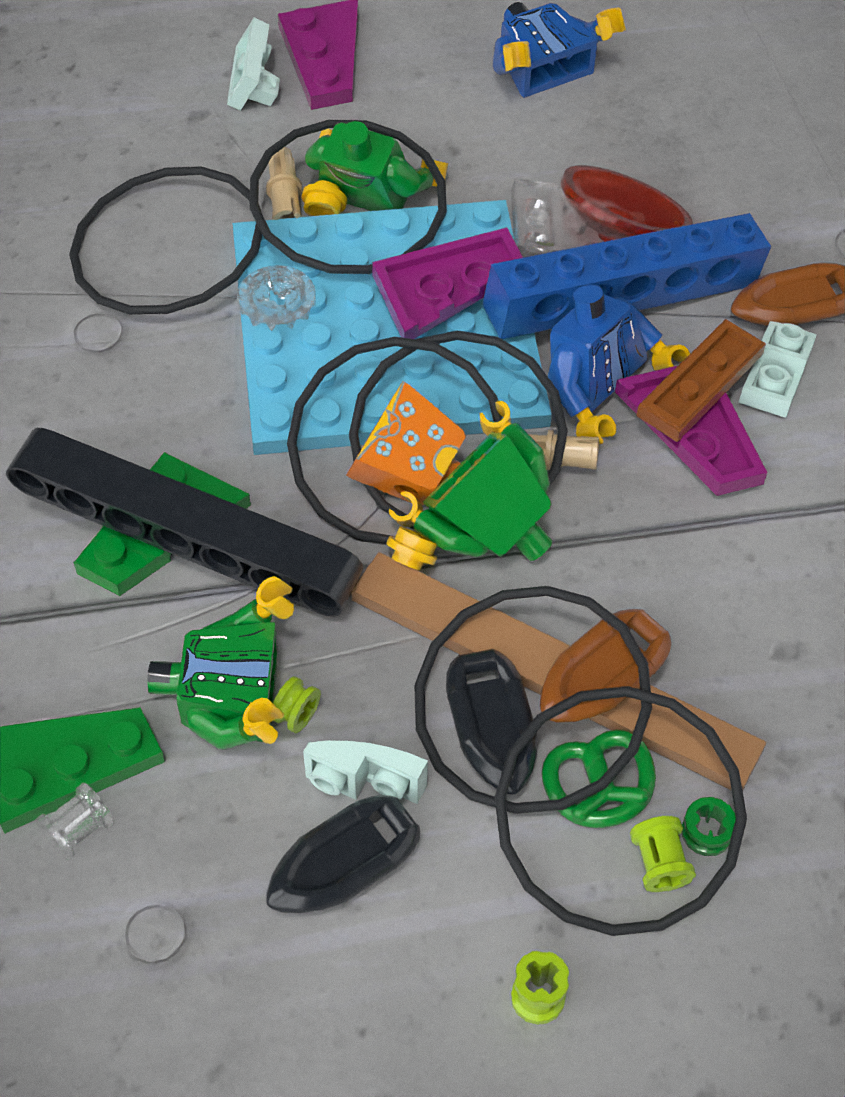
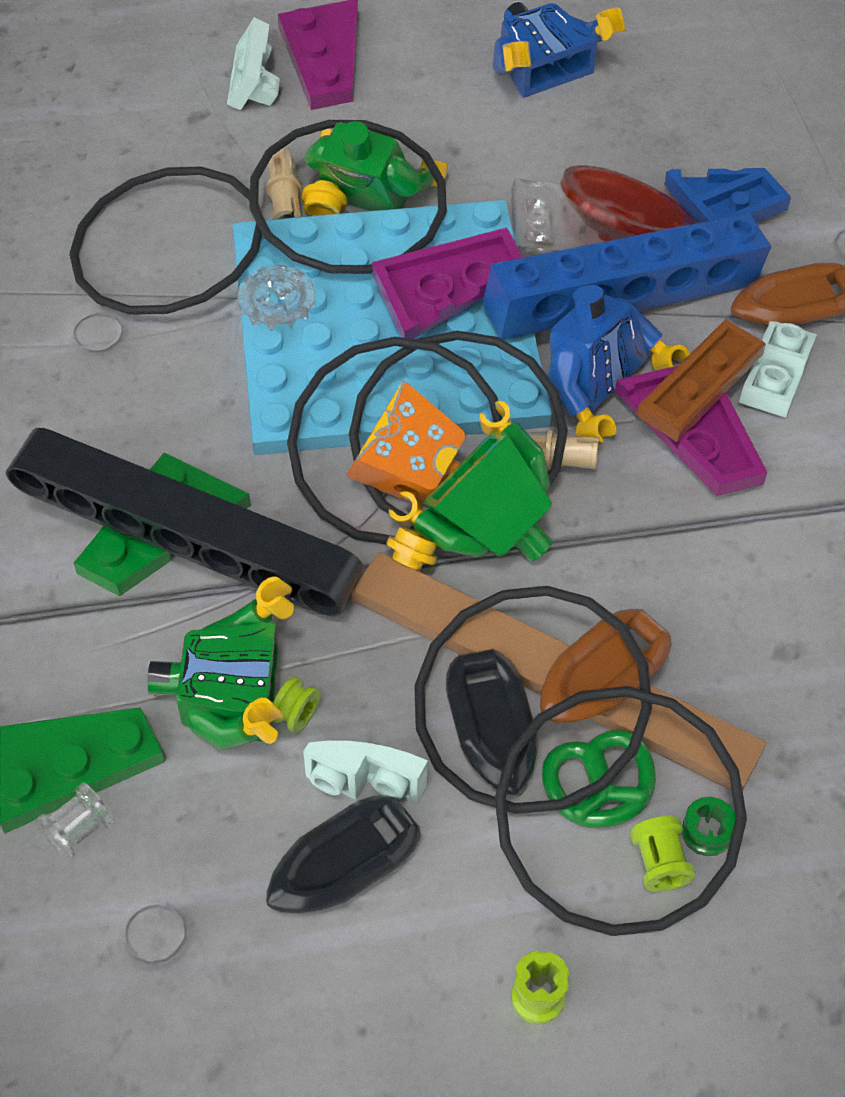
none -> blue wing [664,168,791,223]

